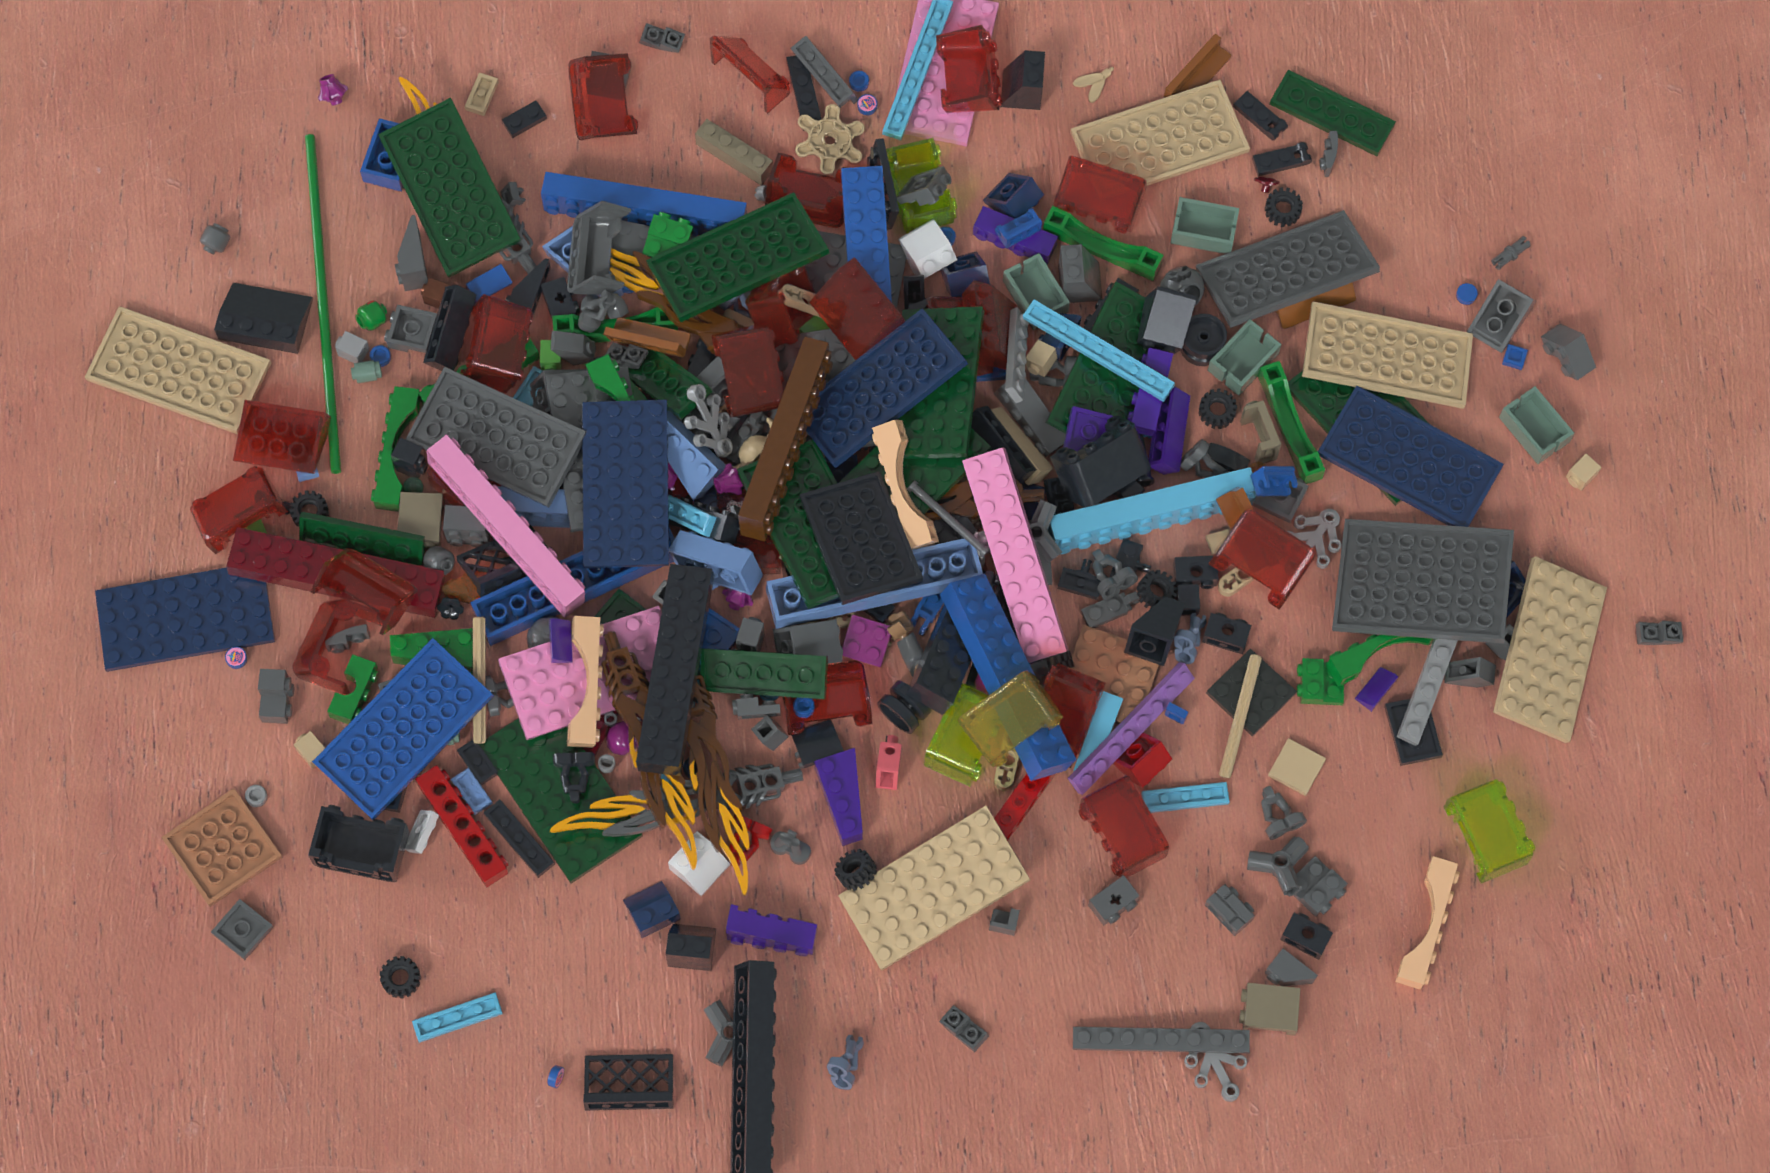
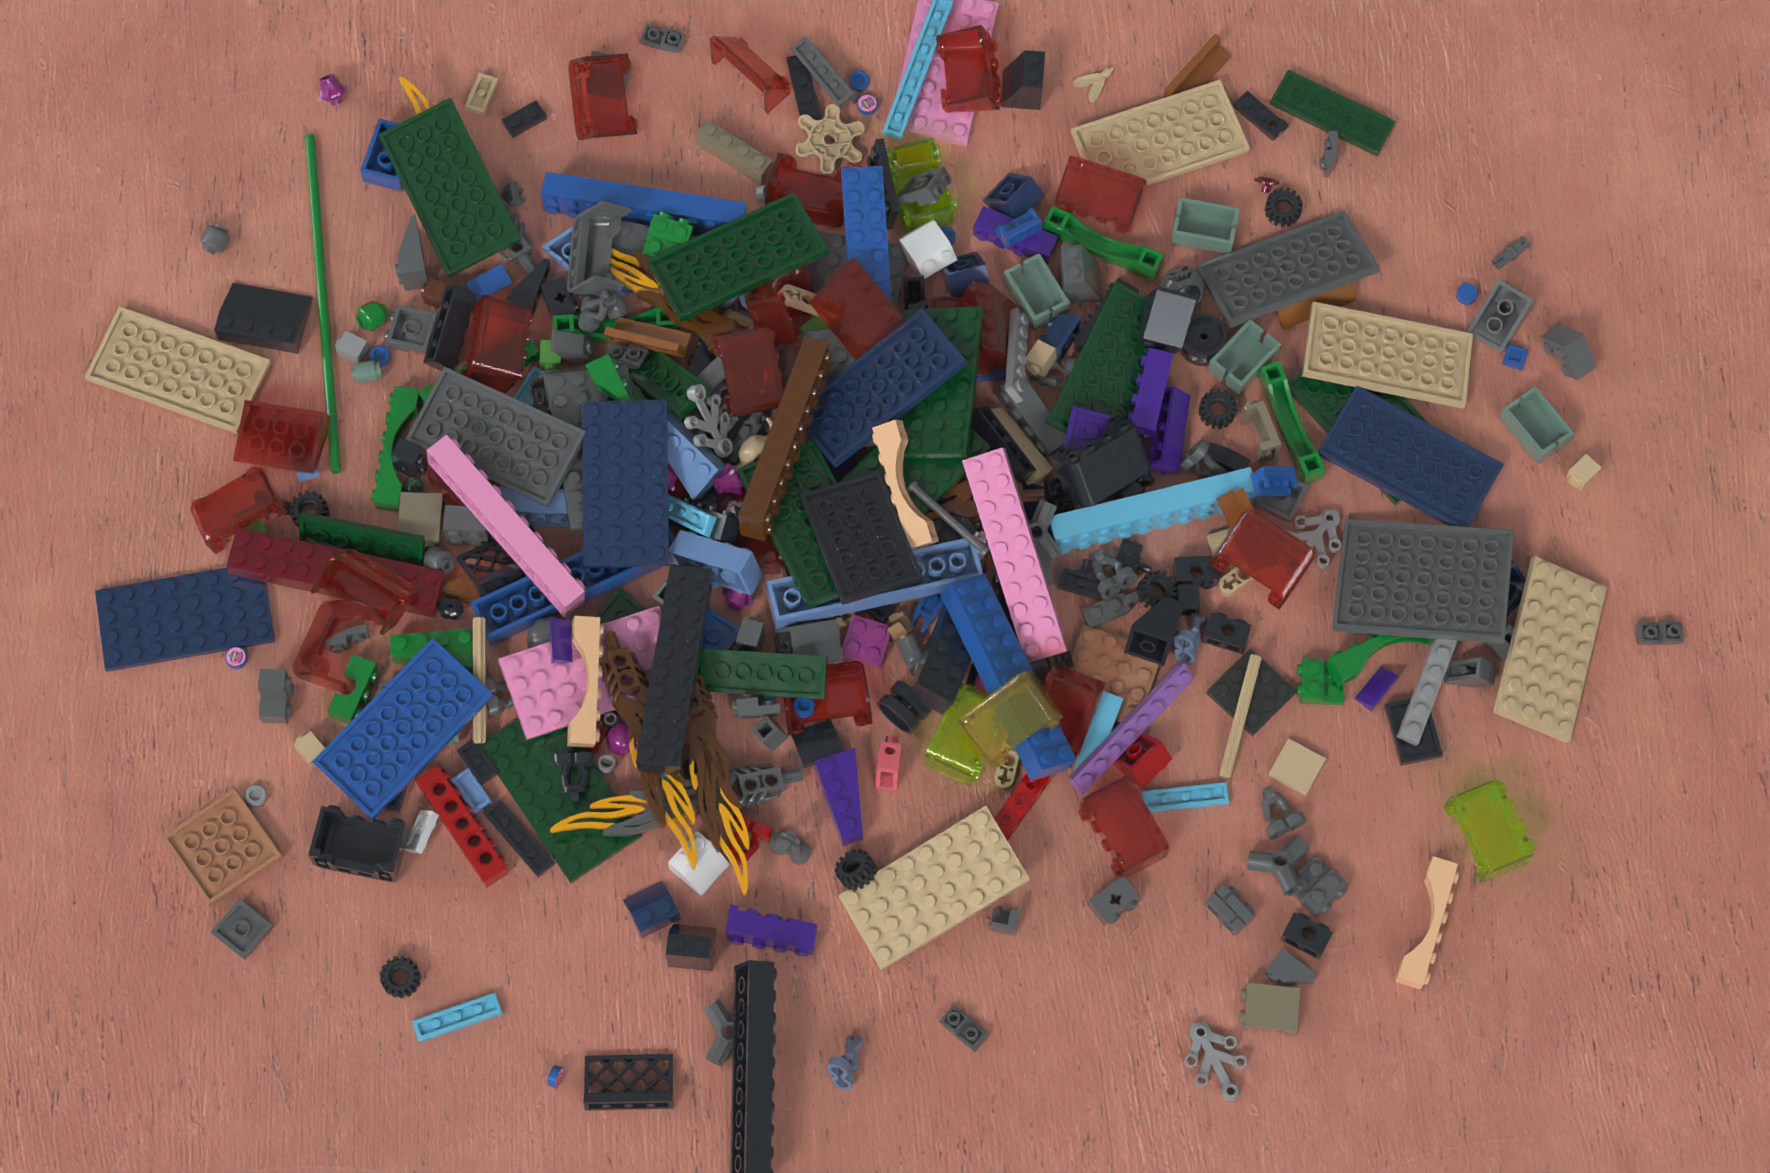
medium azure plate [1023,299,1175,402] -> none
dark grey plate [1073,1027,1250,1053] -> none
blue tile [1165,702,1188,724] -> none
black plate [1252,142,1312,177] -> none

